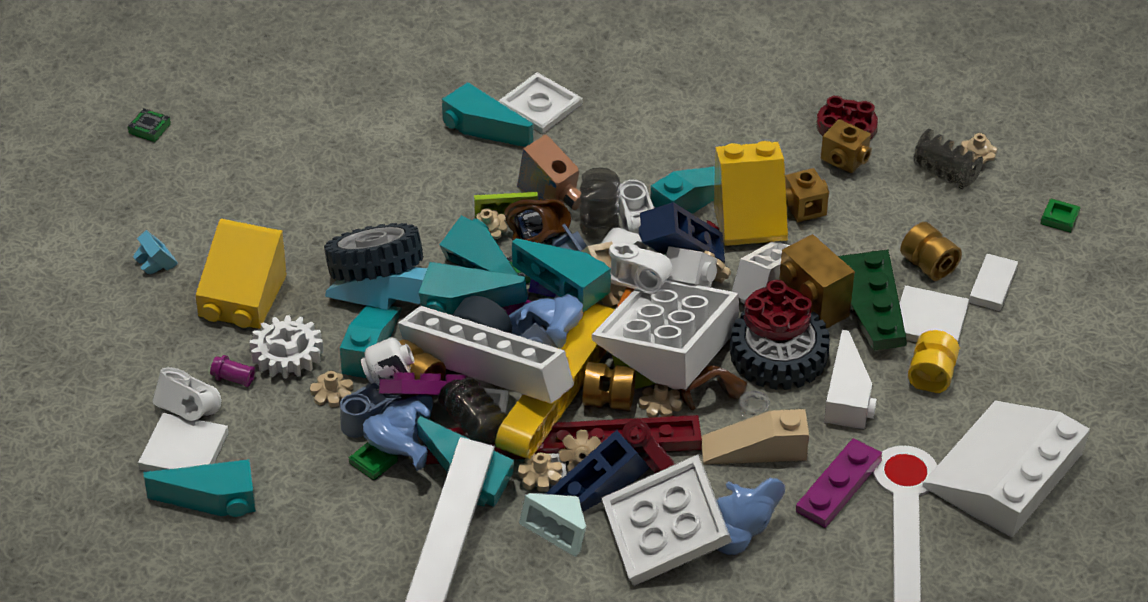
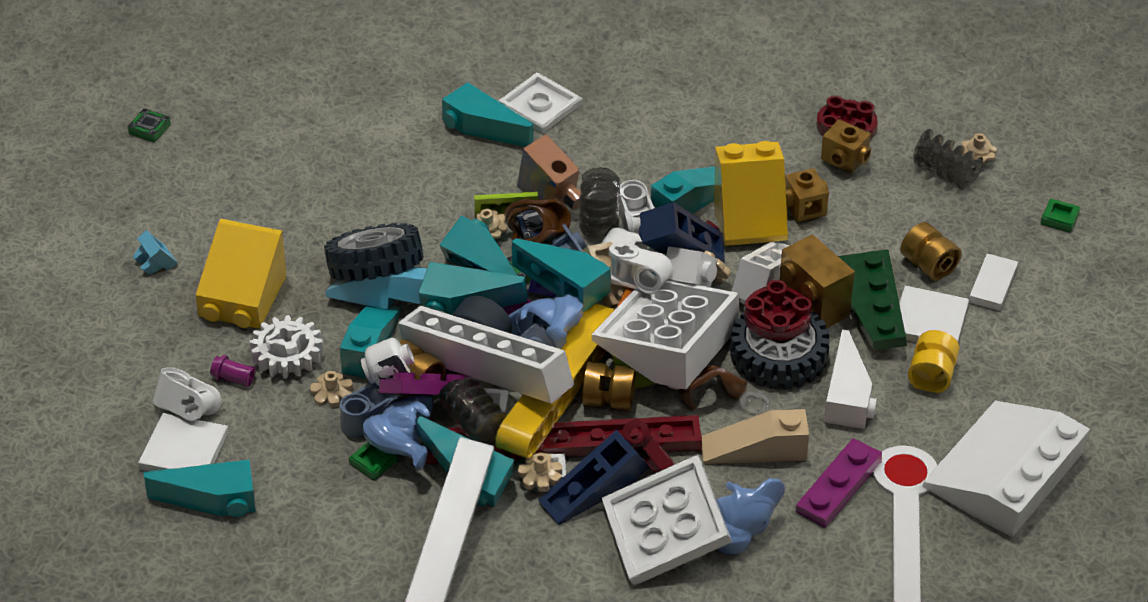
light aqua slope [519,493,586,557] -> none
tan plant [559,430,601,472] -> none
tan plant [639,383,682,418] -> none

